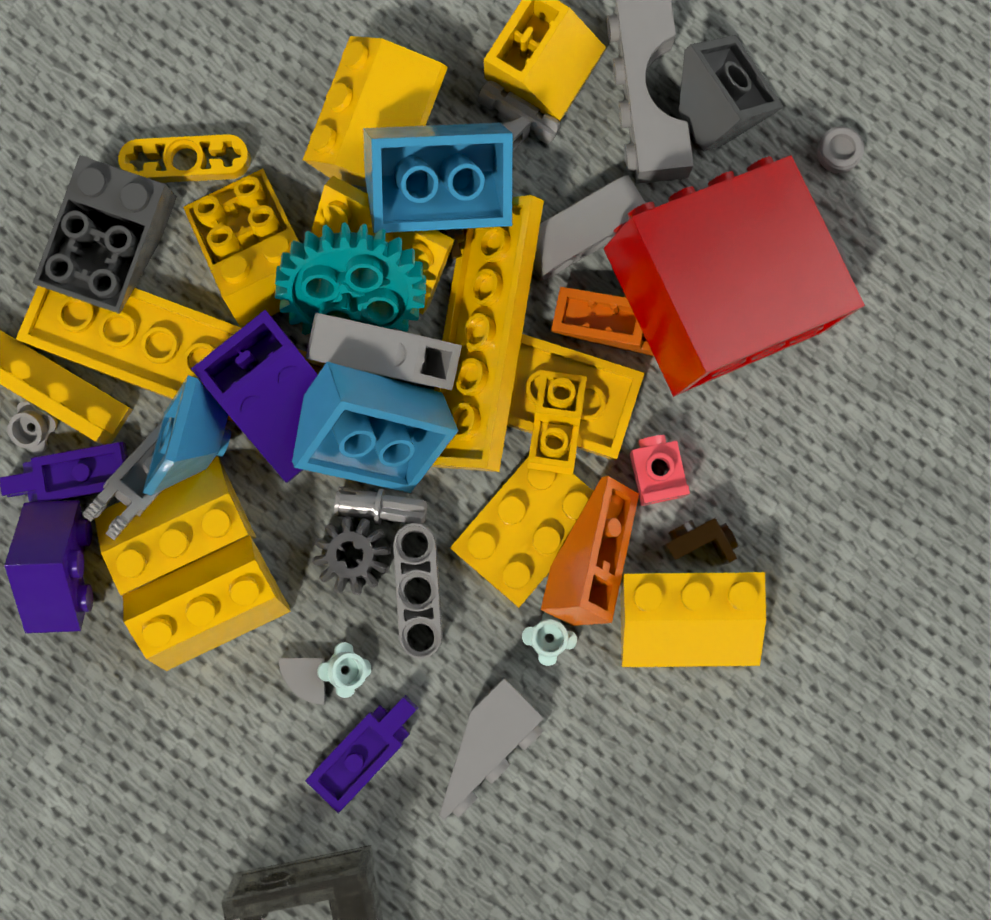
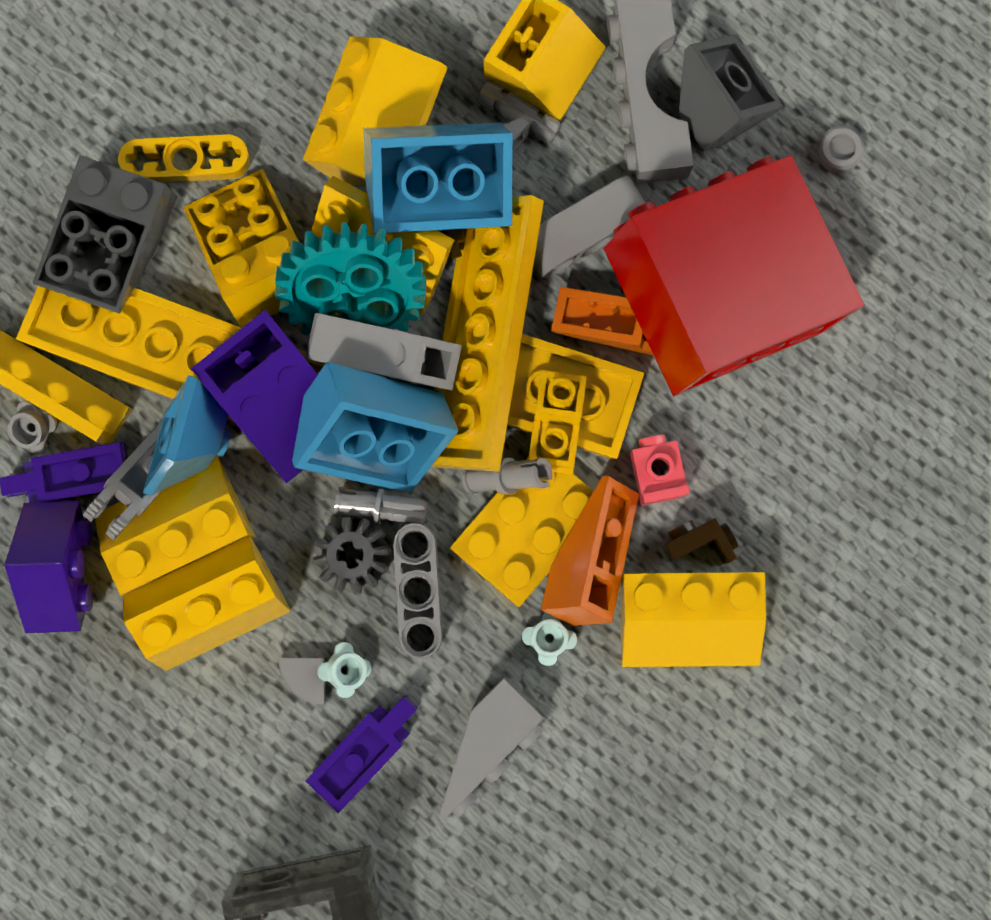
none -> light grey pin [462,457,552,495]

